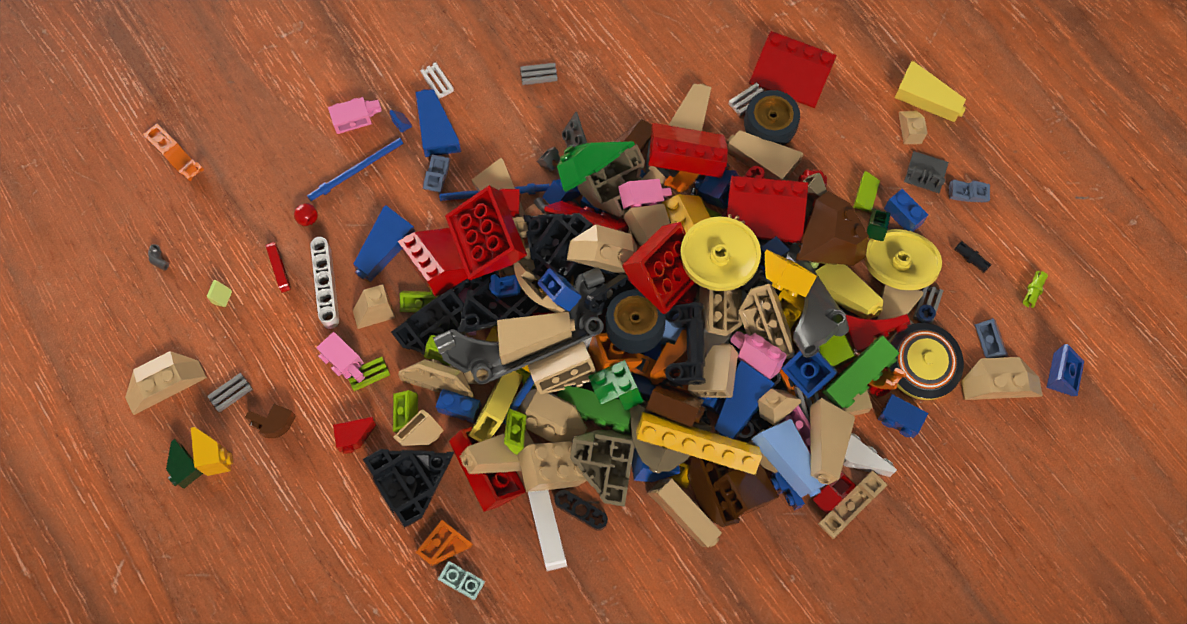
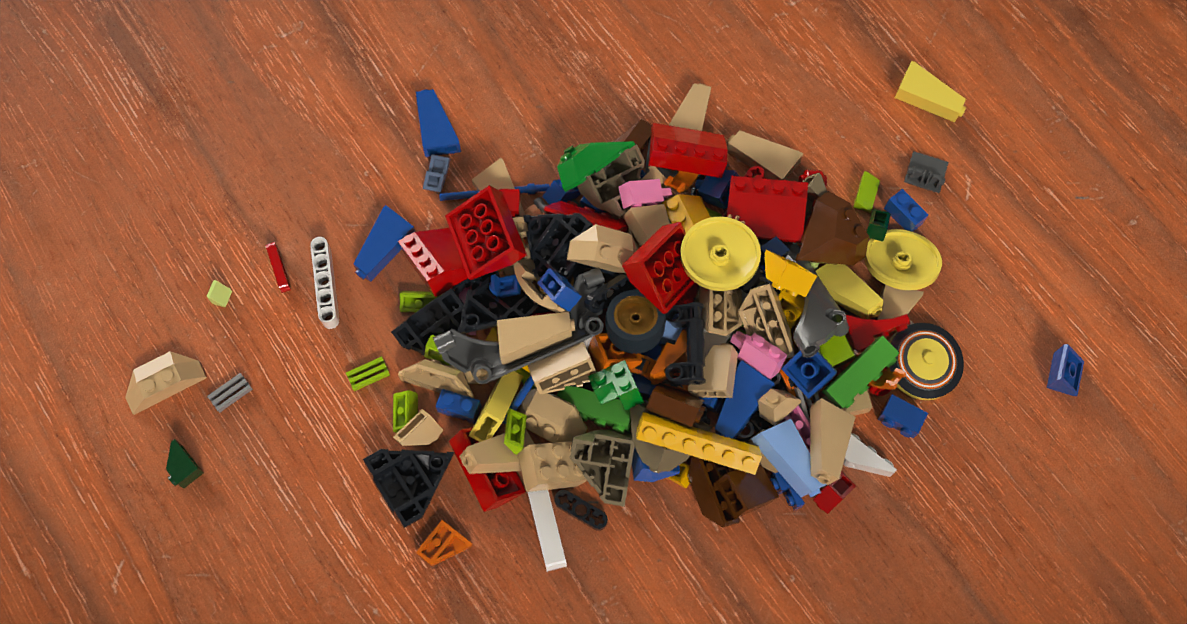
orange piece [143,124,204,181] -> none
flat silver arm [148,244,169,271] -> none
yellow slope [191,427,233,476] -> none
reddish brown brick [245,404,296,439] -> none
red piece [294,203,318,226] -> none
blue bar [307,138,403,201] -> none
bright pink hinge [316,332,365,383] -> none
bright pink hinge [328,97,382,134] -> none
red slope [333,416,377,454] -> none
tan slope [353,284,395,329] -> none
blue slope [389,110,412,133] -> none
white tile [420,62,454,99] -> none
light aqua slope [437,561,485,600] -> none
light grey tile [520,63,558,85] -> none
dark grey tile [536,147,560,171] -> none
dark grey hinge [562,112,587,148] -> none
tan slope [647,479,722,548] -> none
white tile [728,83,763,116] -> none
wheel [744,90,800,146] -> none
red slope [749,31,837,109] -> none
tan slope [818,471,887,539] -> none
tan slope [899,111,927,145] -> none
light grey tile [913,286,944,324] -> none
dark blue bush [916,304,936,323] -> none
sand blue slope [949,179,990,202] -> none
black pin [954,241,992,273] -> none
tan wedge [961,357,1043,400] -> none
sand blue slope [975,318,1008,358] -> none
lime pin [1023,271,1048,308] -> none

